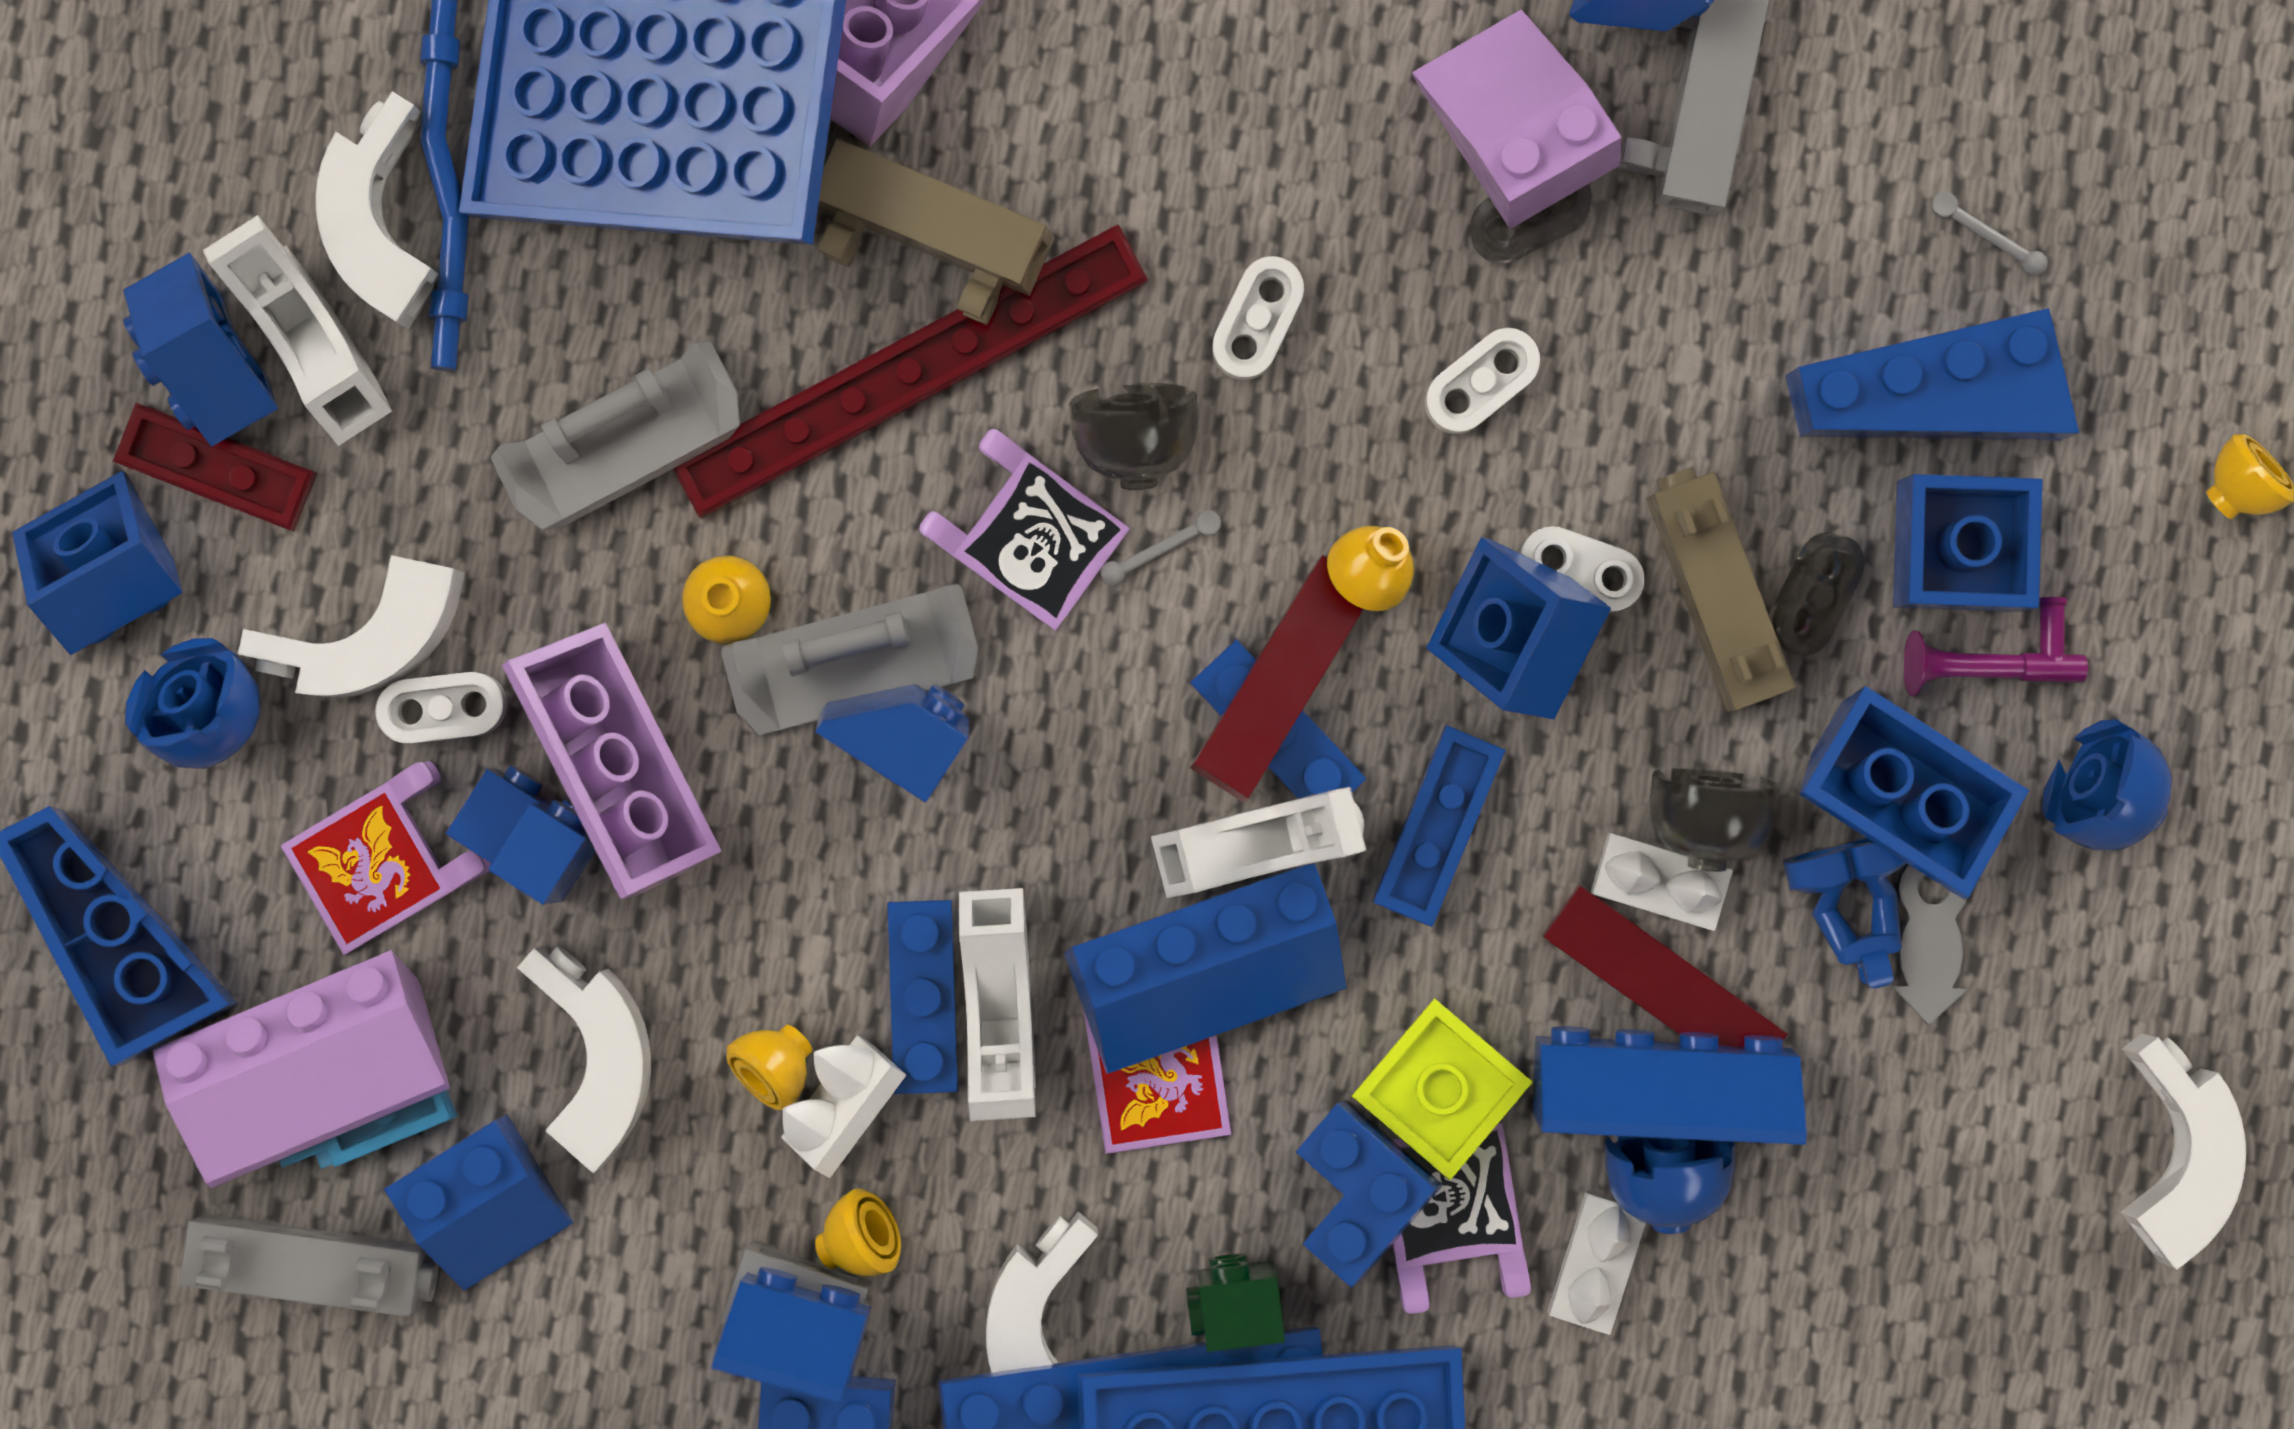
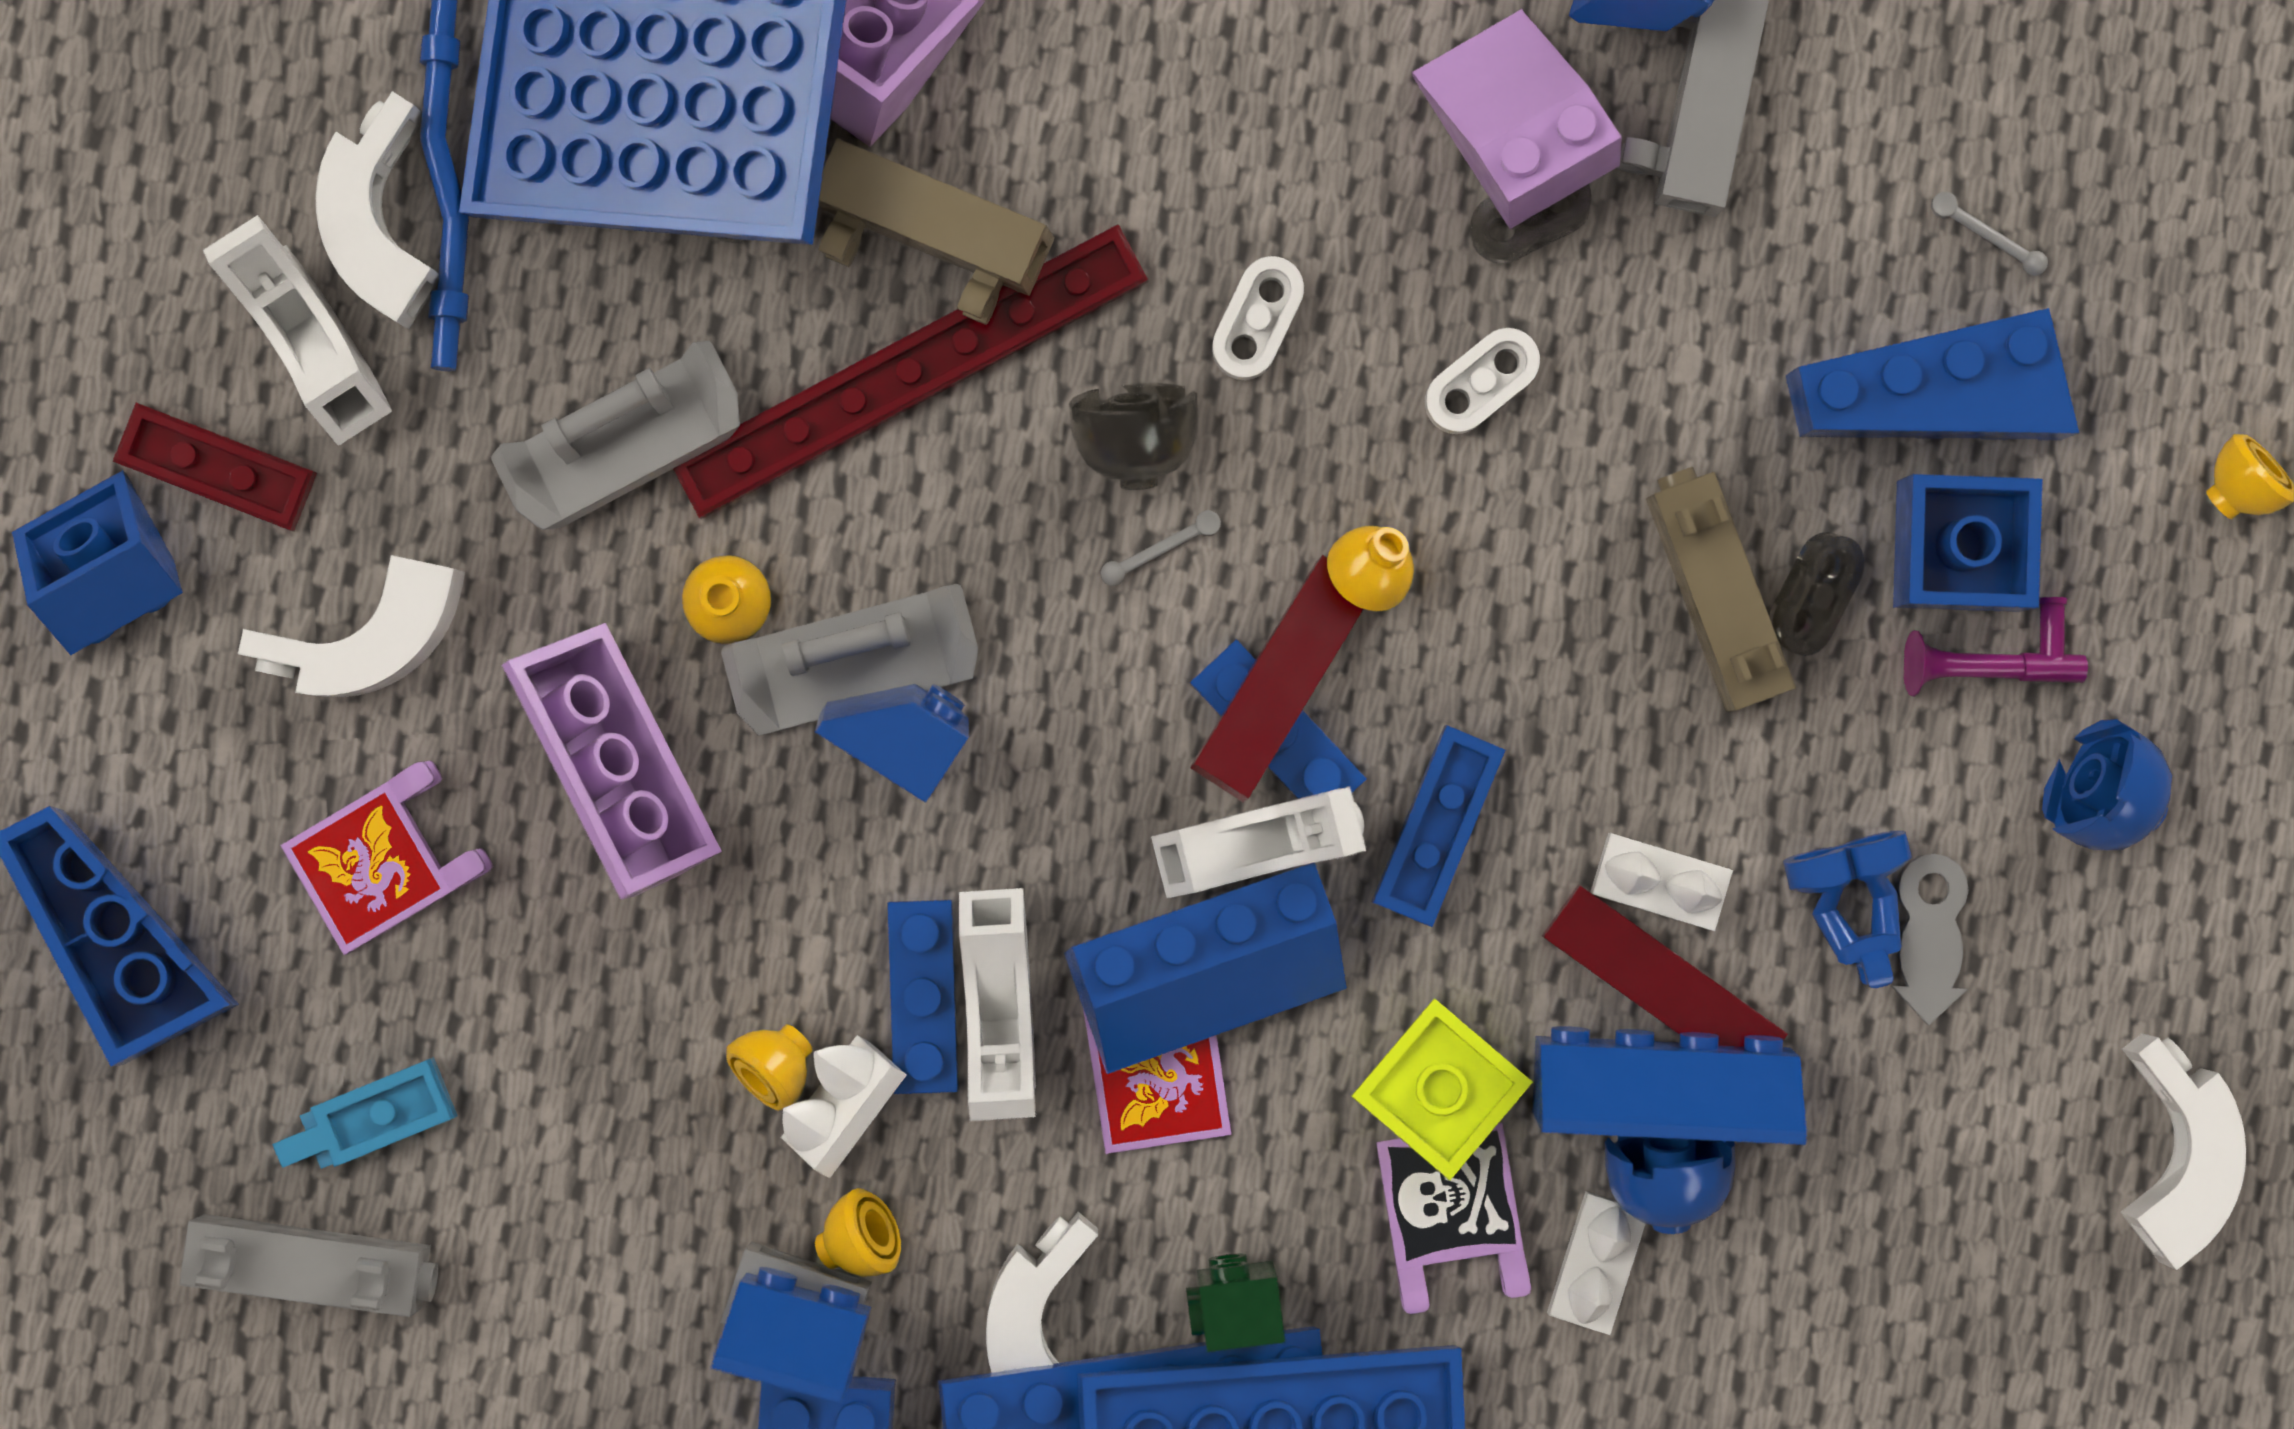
blue brick [123,252,278,447] -> none
blue cylinder [125,638,261,769] -> none
lavender slope [153,950,450,1188] -> none
white plate [375,672,508,744] -> none
blue slope [384,1114,574,1291] -> none
blue brick [445,765,596,905] -> none
white arch [517,946,651,1173] -> none
flag [919,429,1130,631] -> none
blue brick [1296,1101,1443,1288] -> none
blue slope [1426,537,1611,719] -> none
white plate [1519,526,1644,612] -> none
clear smoke cylinder [1650,768,1780,872] -> none
blue slope [1799,686,2030,900] -> none

